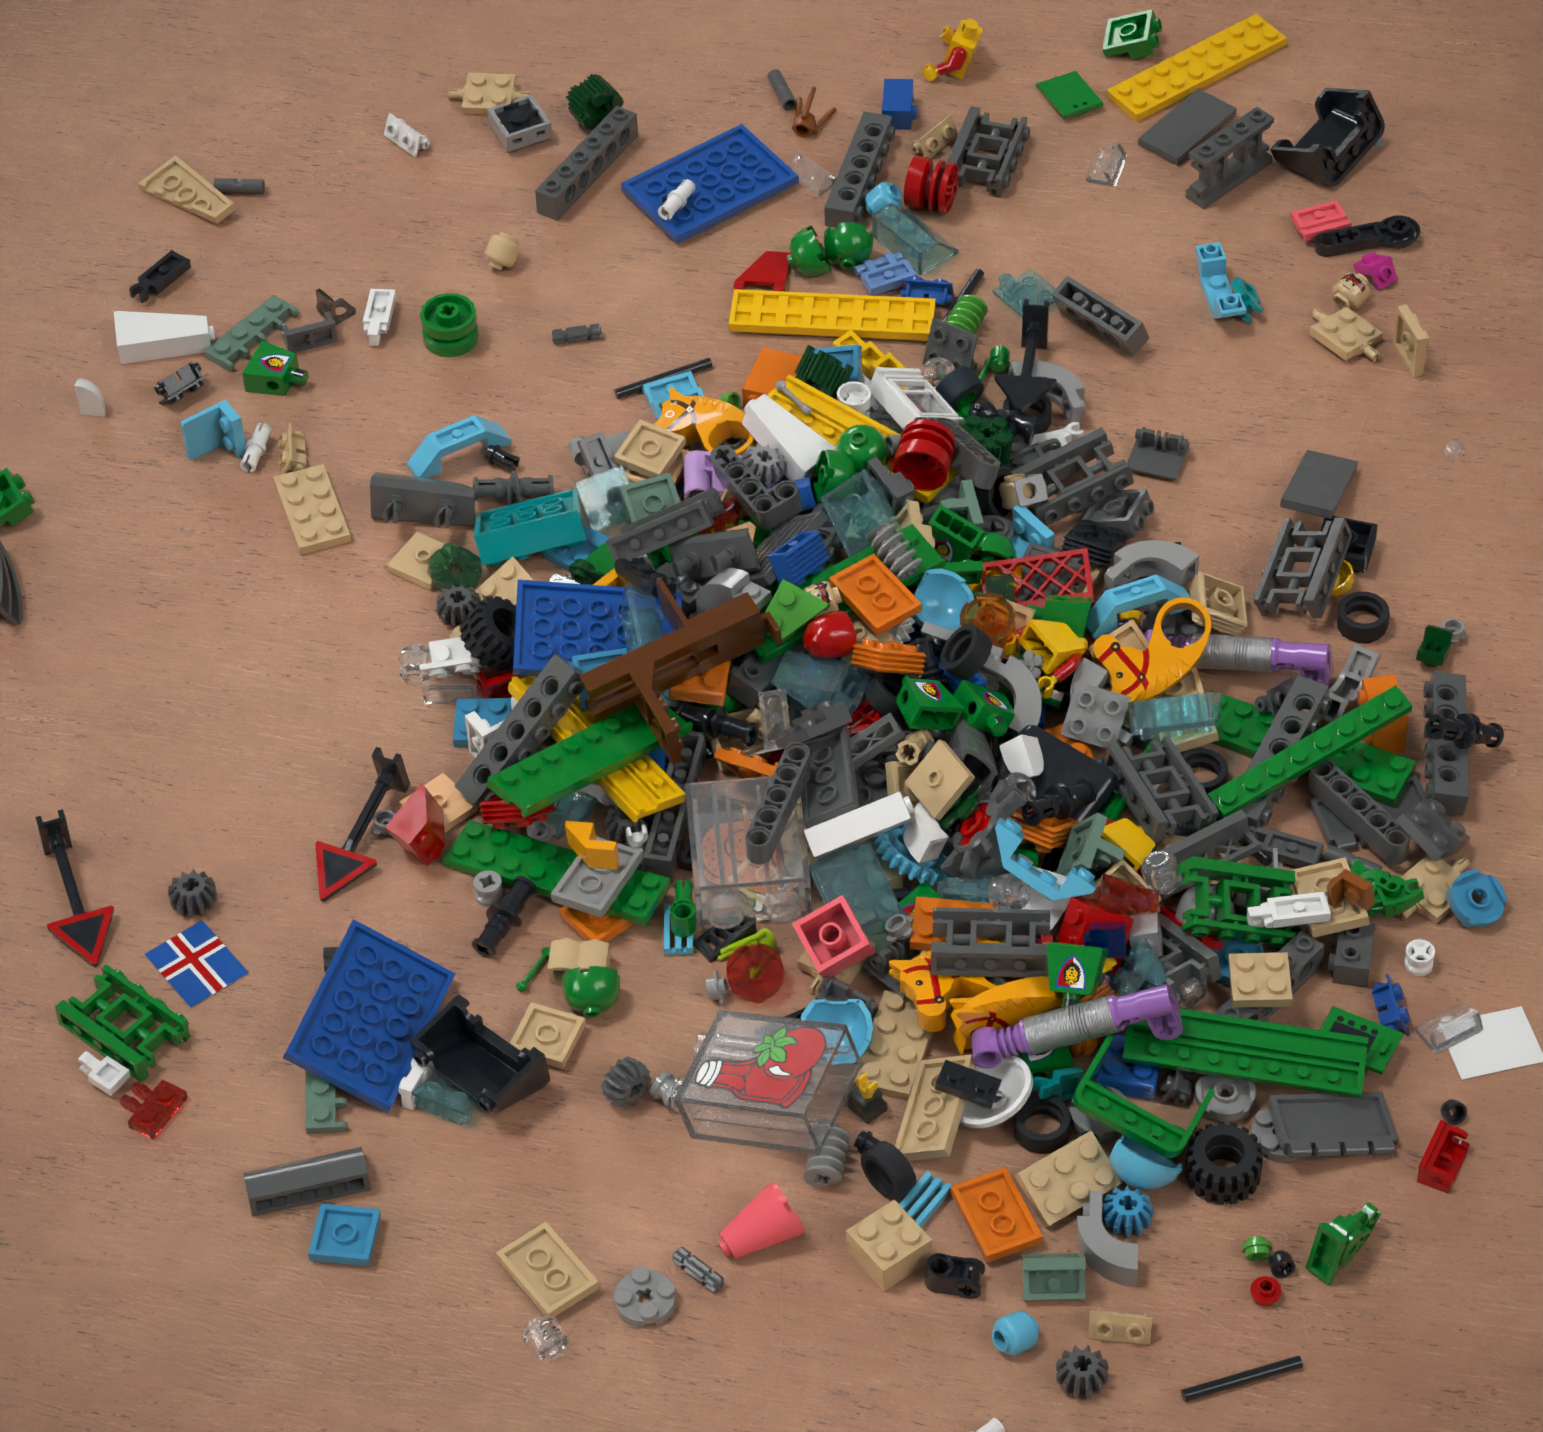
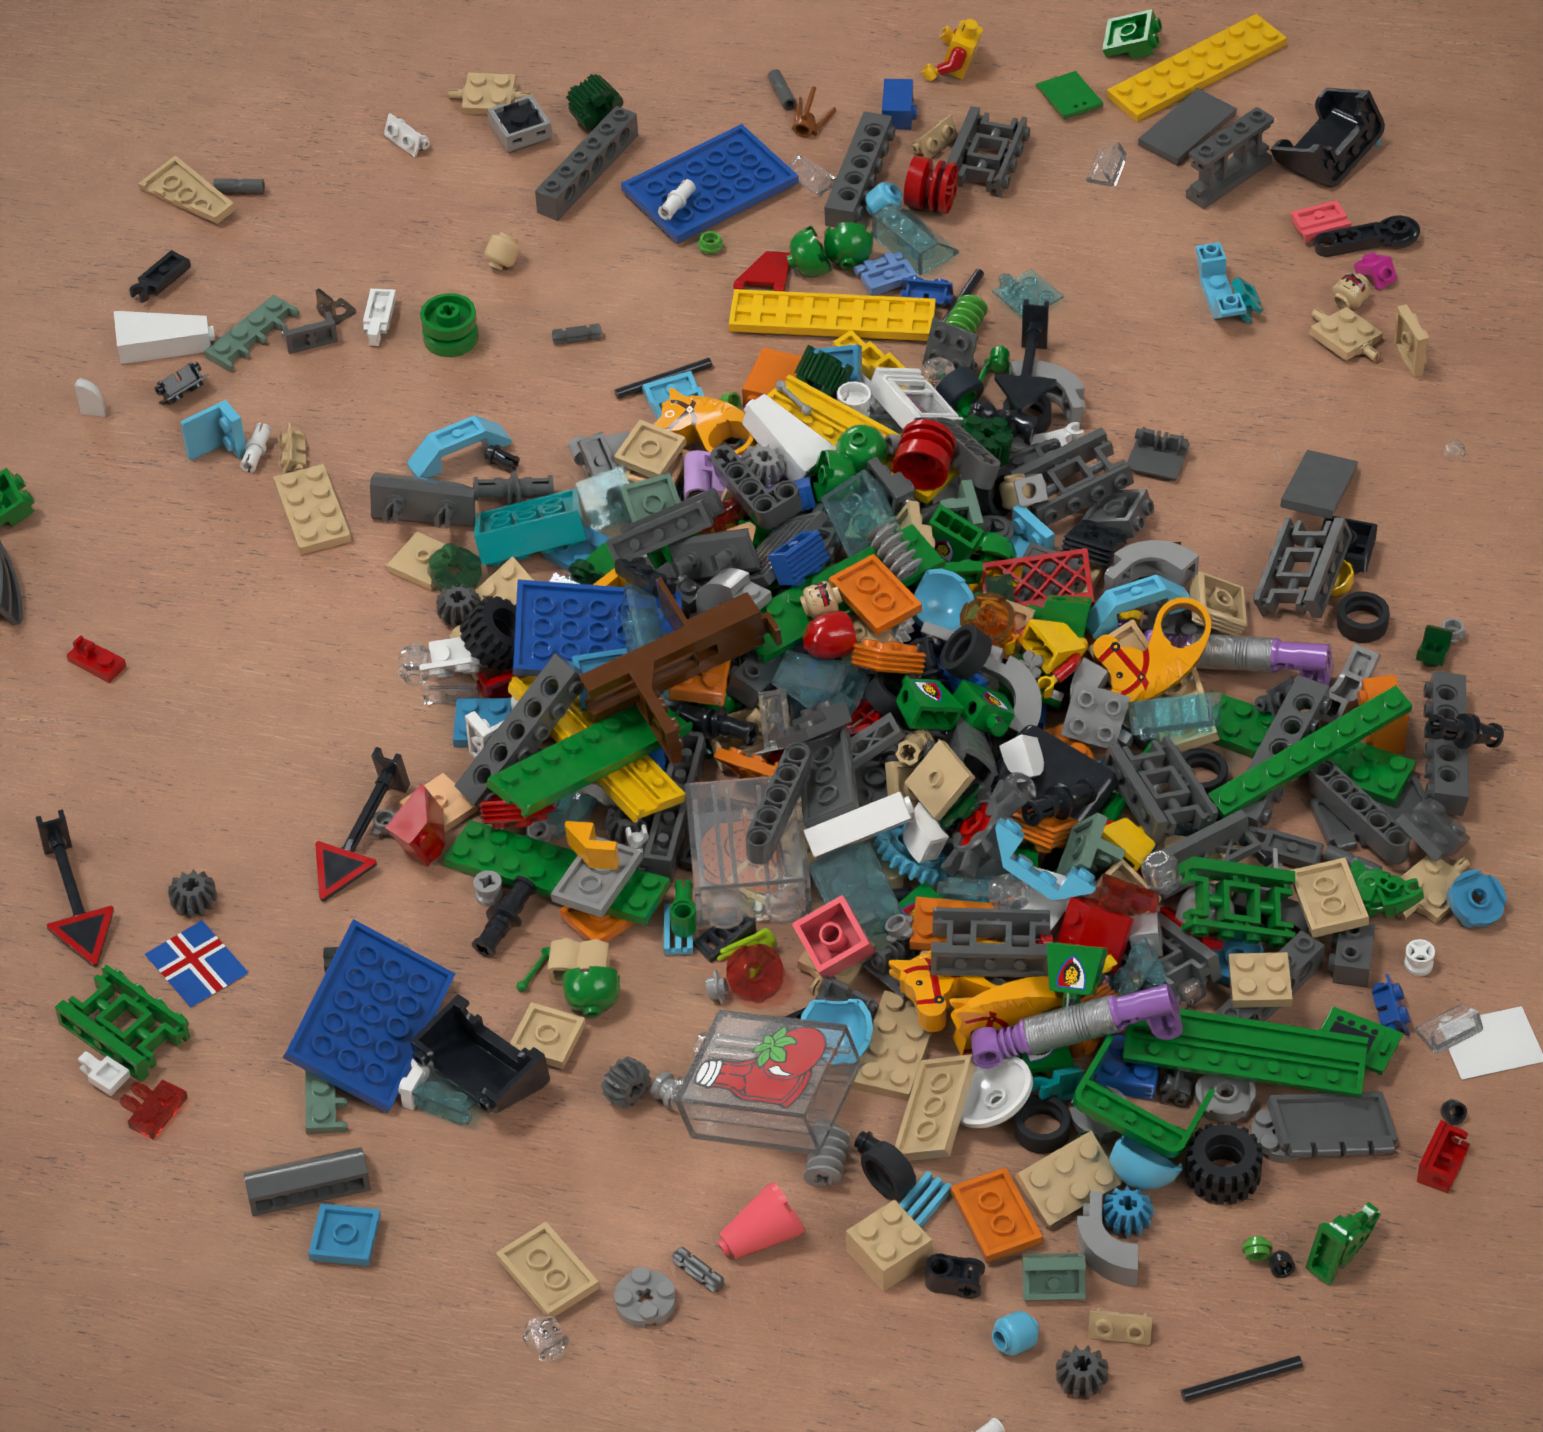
green torso [242,341,308,396] -> none
bright green wing [765,579,831,642] -> none
pearl dark grey piece [848,1072,888,1125] -> none
black plate [935,1059,1002,1109] -> none
dark grey brick [1051,276,1149,357] -> none
clear blue brick [1084,922,1126,958] -> none
white hinge [1247,892,1331,928] -> none
red plate [1250,1276,1281,1306] -> none
dark orange bracket [1327,869,1375,910] -> none
none -> red plate [67,635,127,683]
none -> bright green plate [698,231,723,254]

